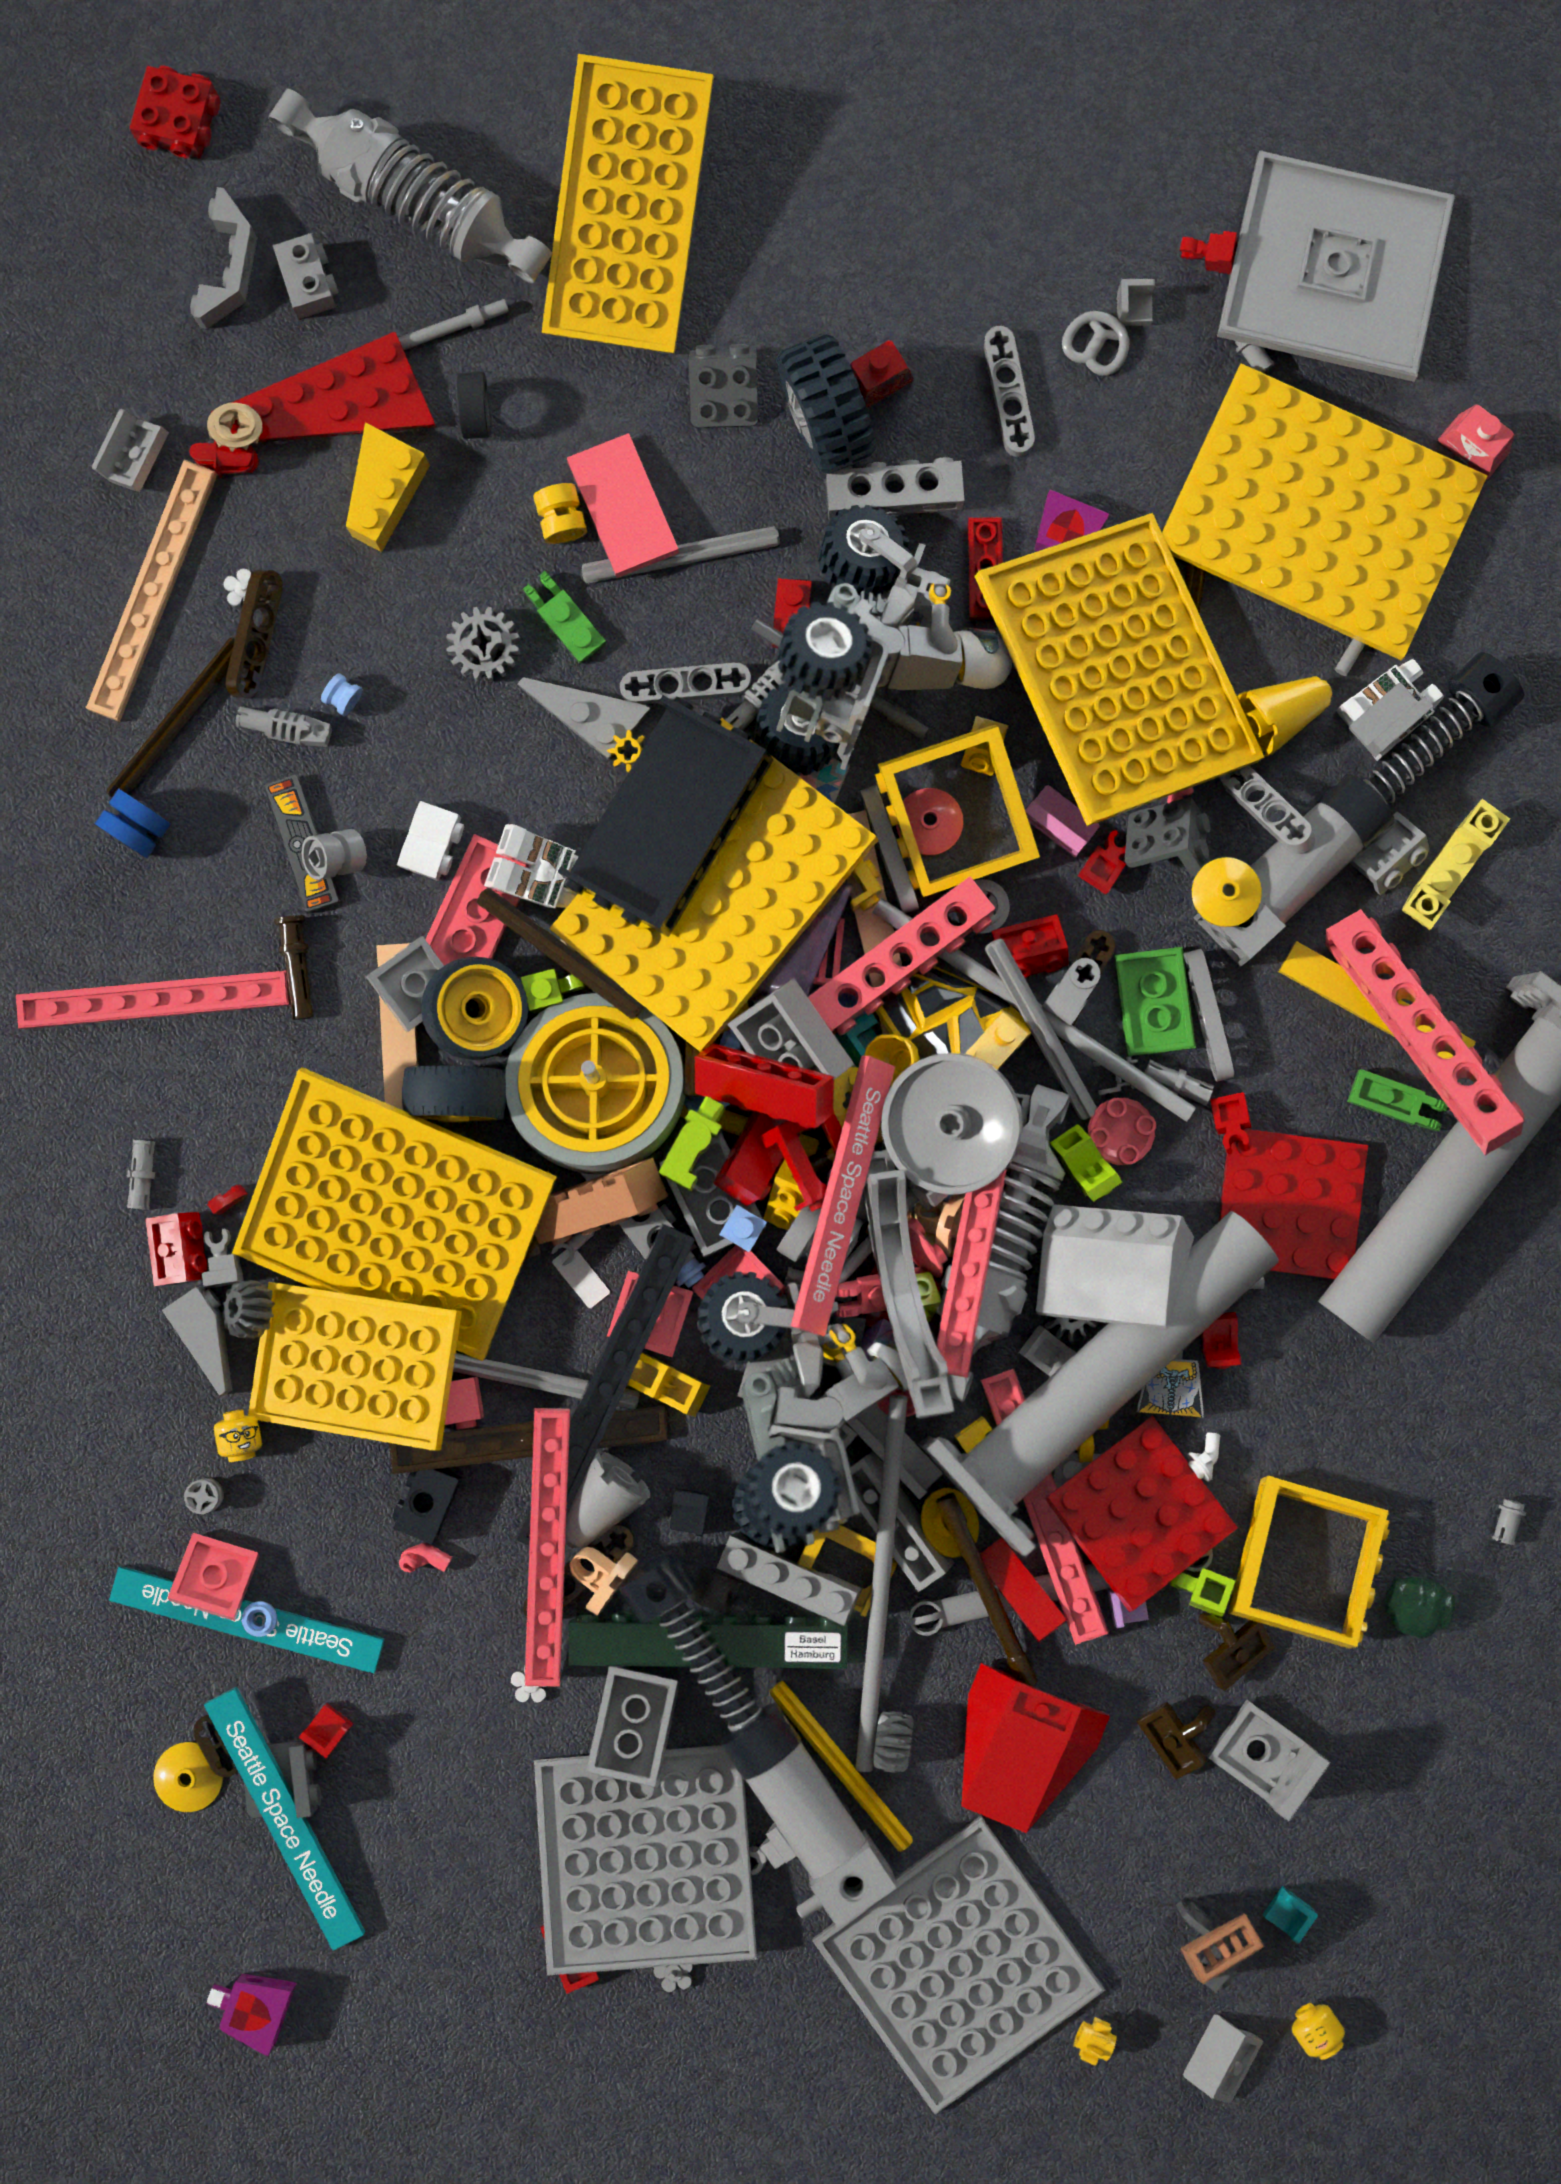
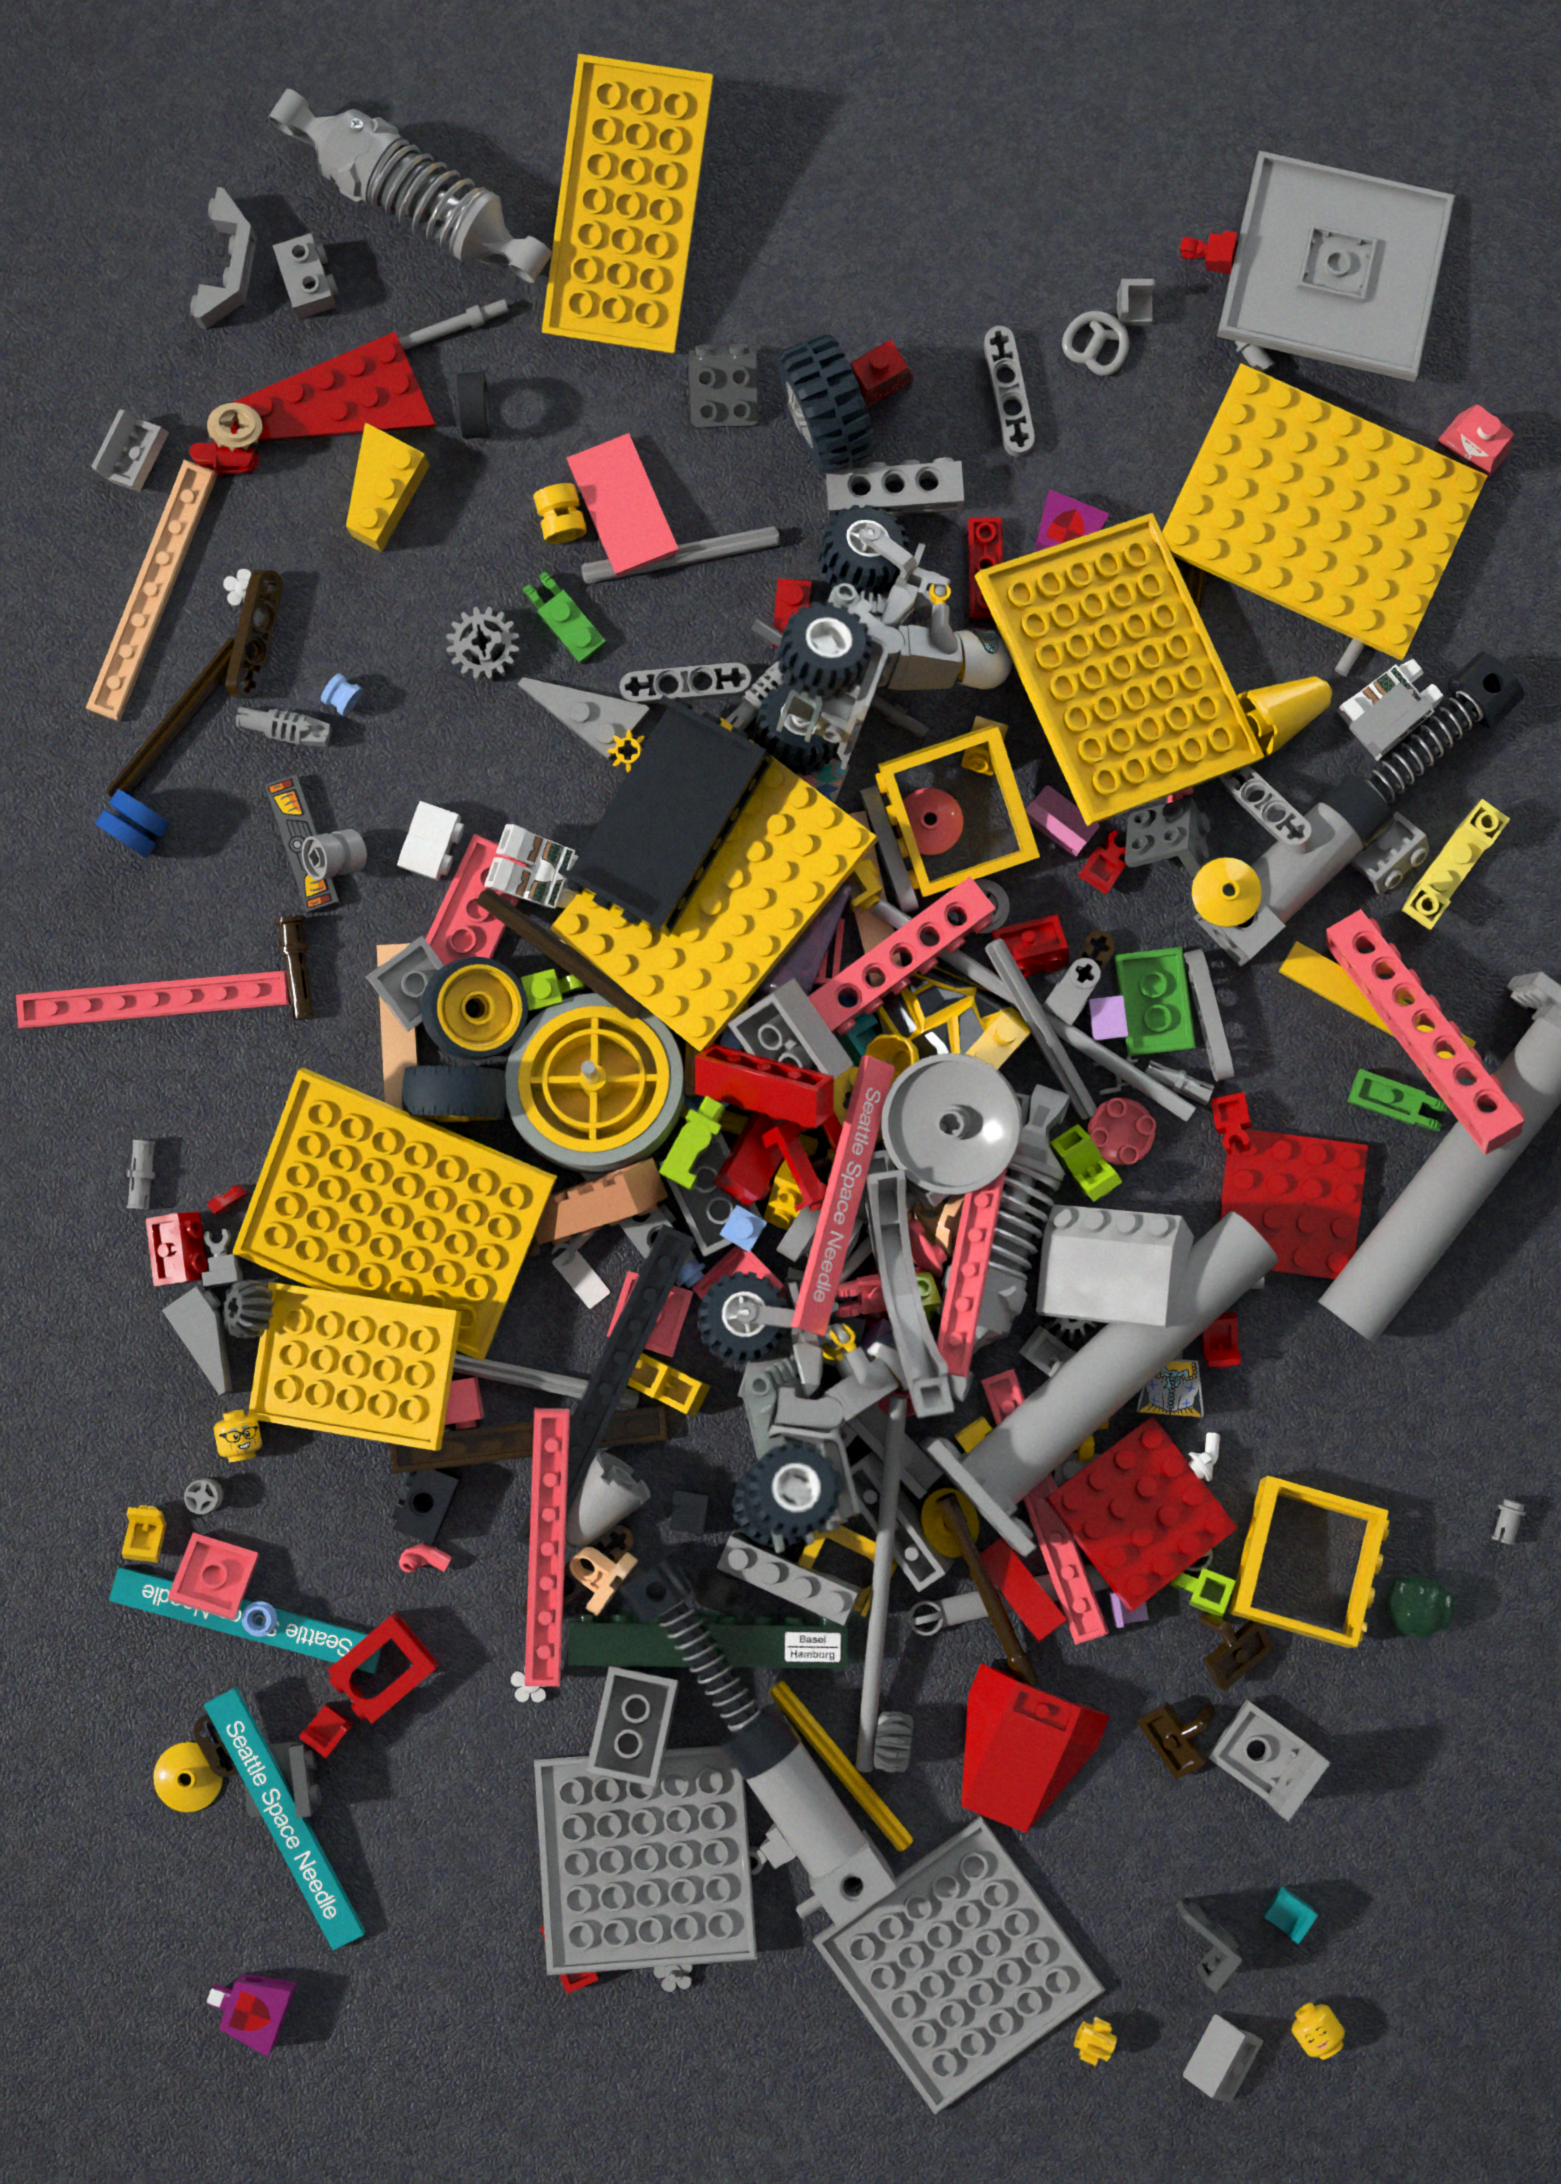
red brick [129,66,220,158] -> none
nougat slope [1180,1914,1264,1984] -> none
none -> yellow bracket [122,1505,167,1563]
none -> red panel [327,1612,440,1724]
none -> lavender panel [1086,995,1128,1040]

